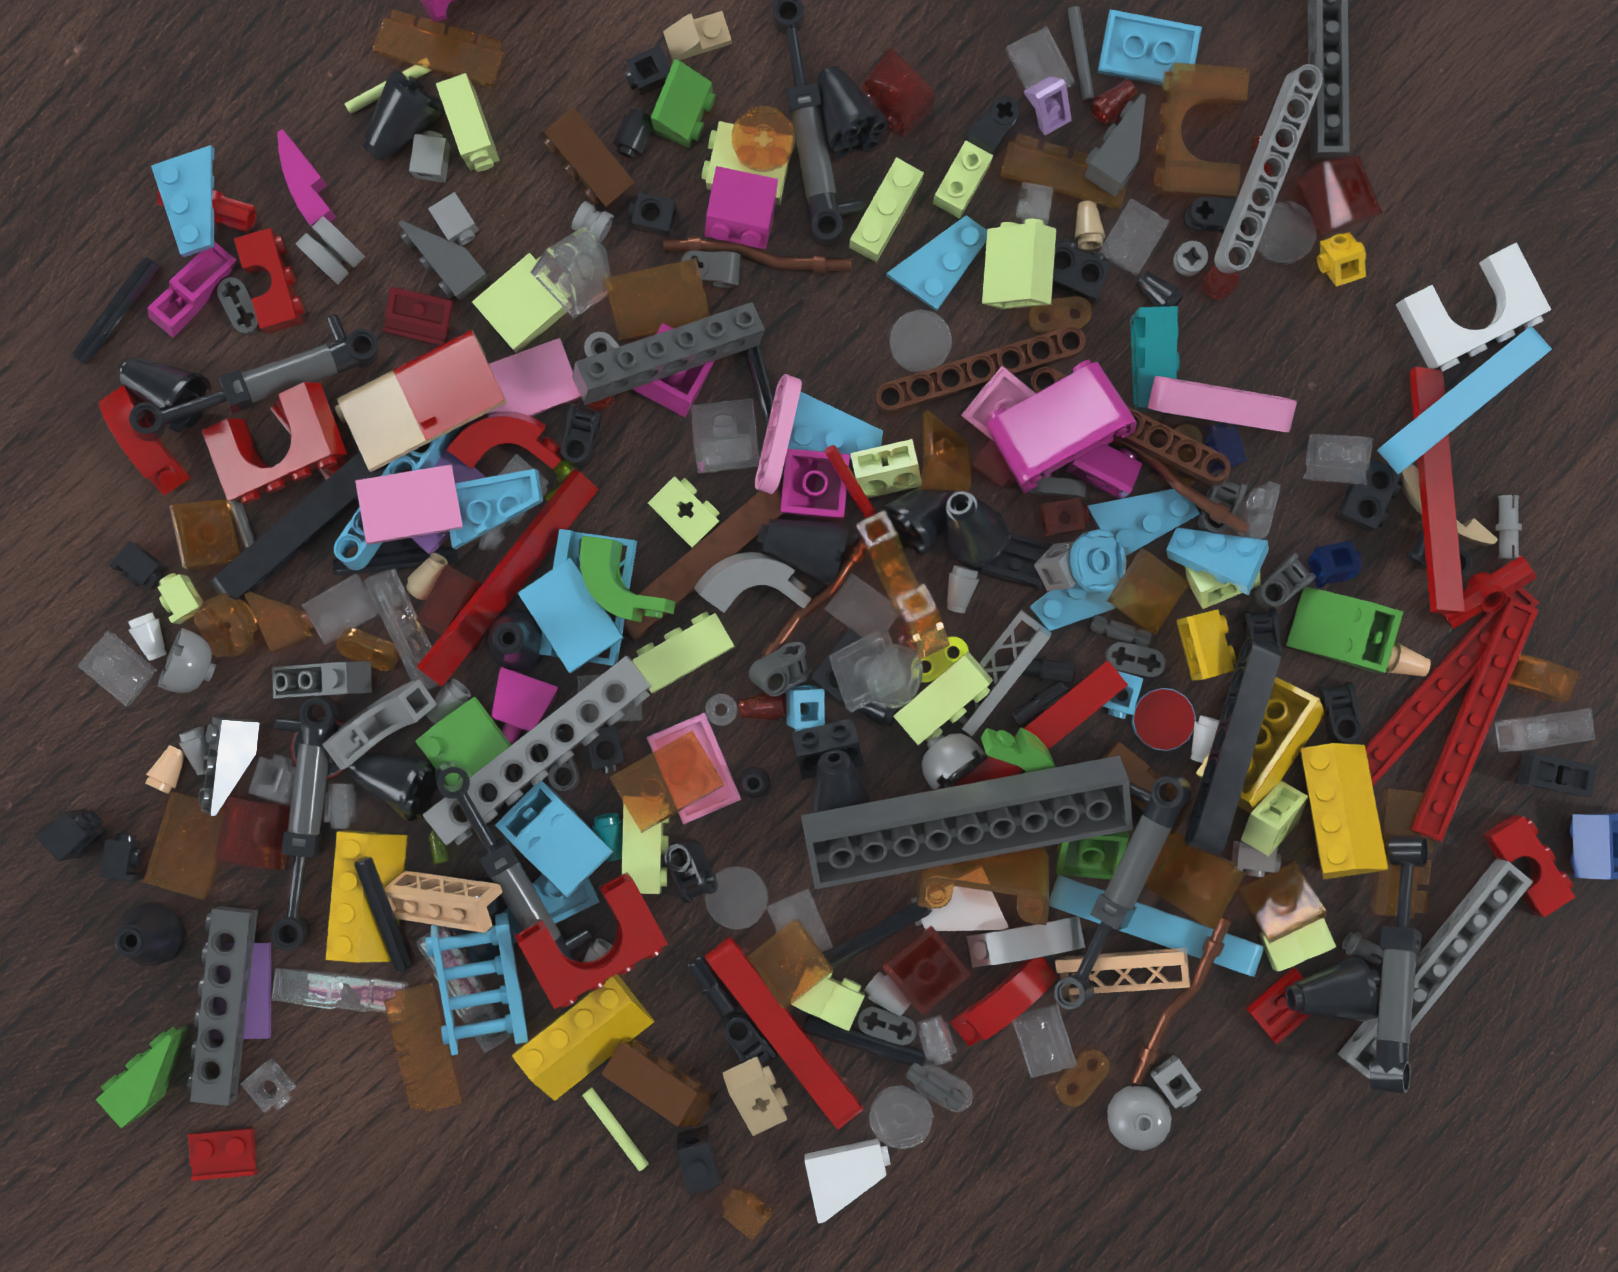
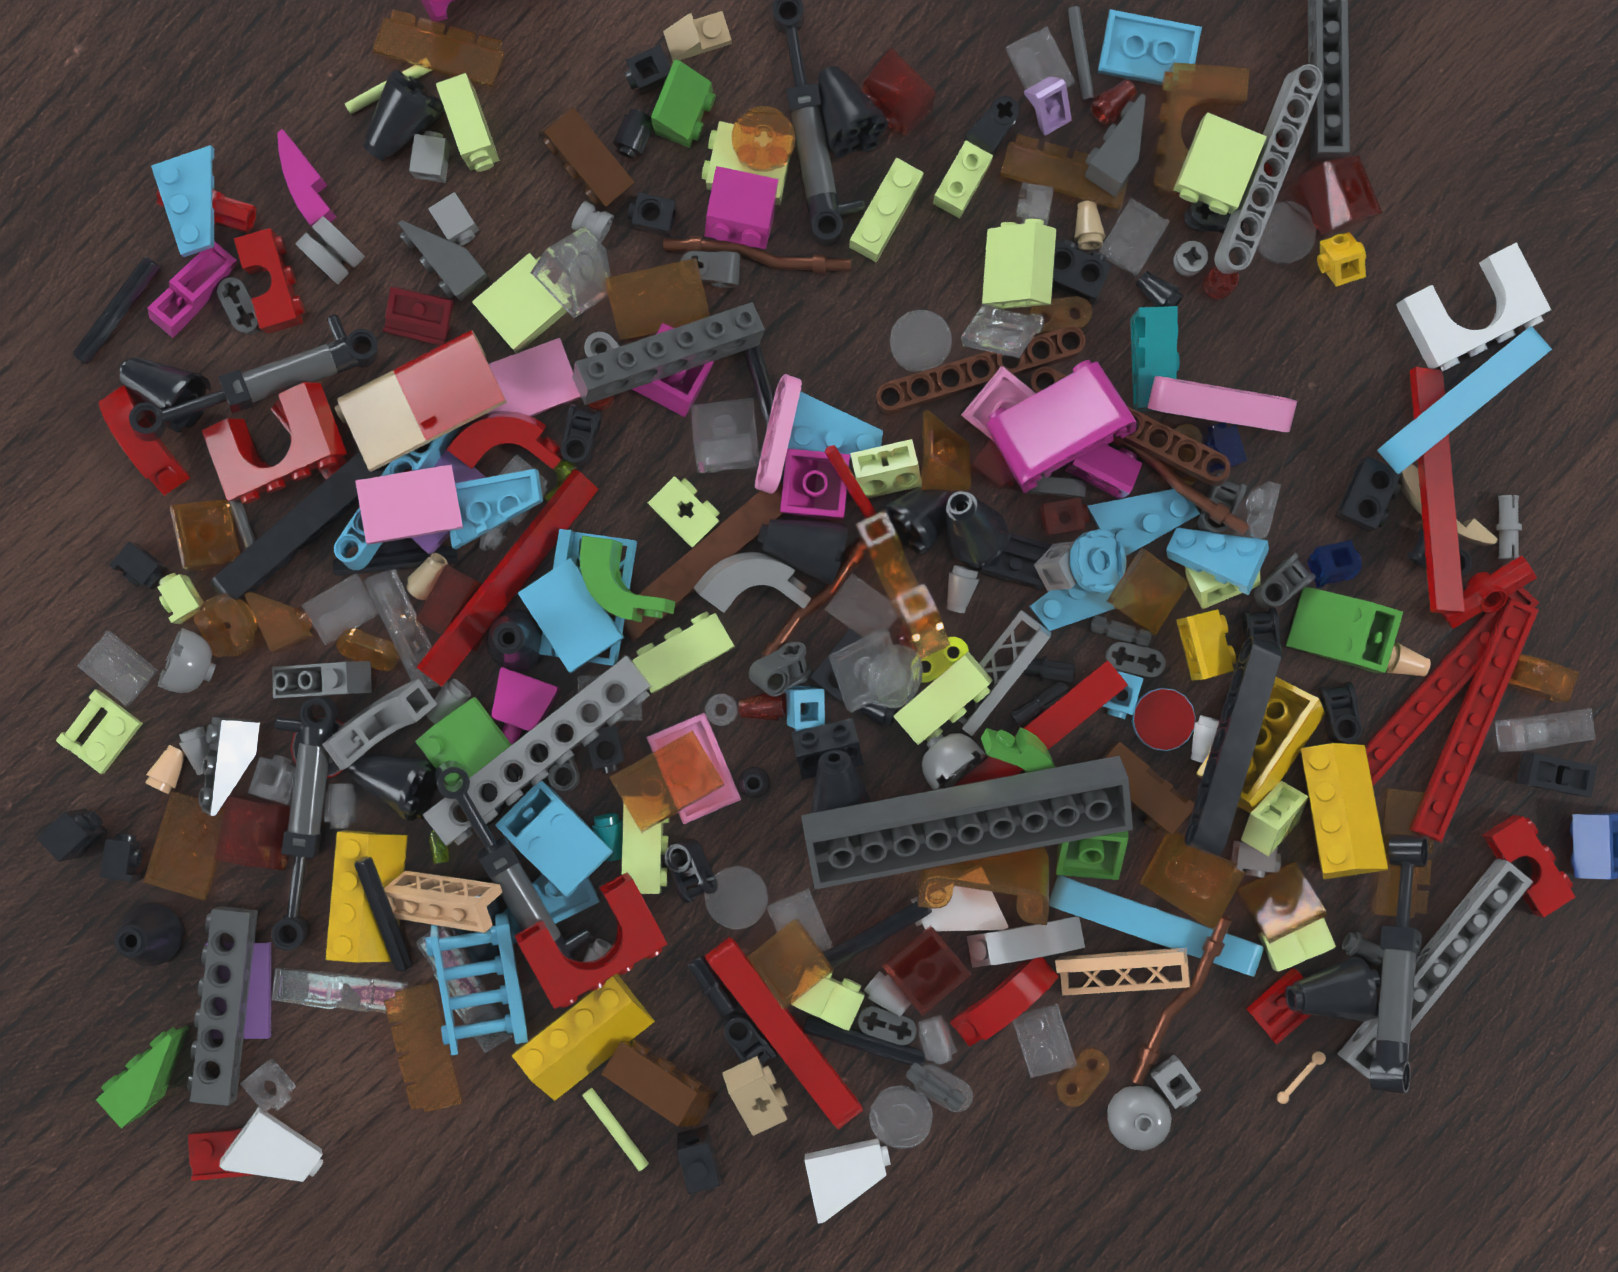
white cone [128,612,167,661] -> none
clear orange brick [722,1188,773,1241] -> none
medium azure wing [886,215,987,311] -> none
piece [1054,775,1192,1010] -> none
clear plate [1303,434,1373,485] -> none
none -> yellowish green plate [56,689,143,774]
none -> white slope [219,1107,324,1182]
none -> clear plate [961,304,1044,358]
none -> yellowish green brick [1173,112,1267,215]
none -> light nougat hinge [1277,1051,1326,1104]

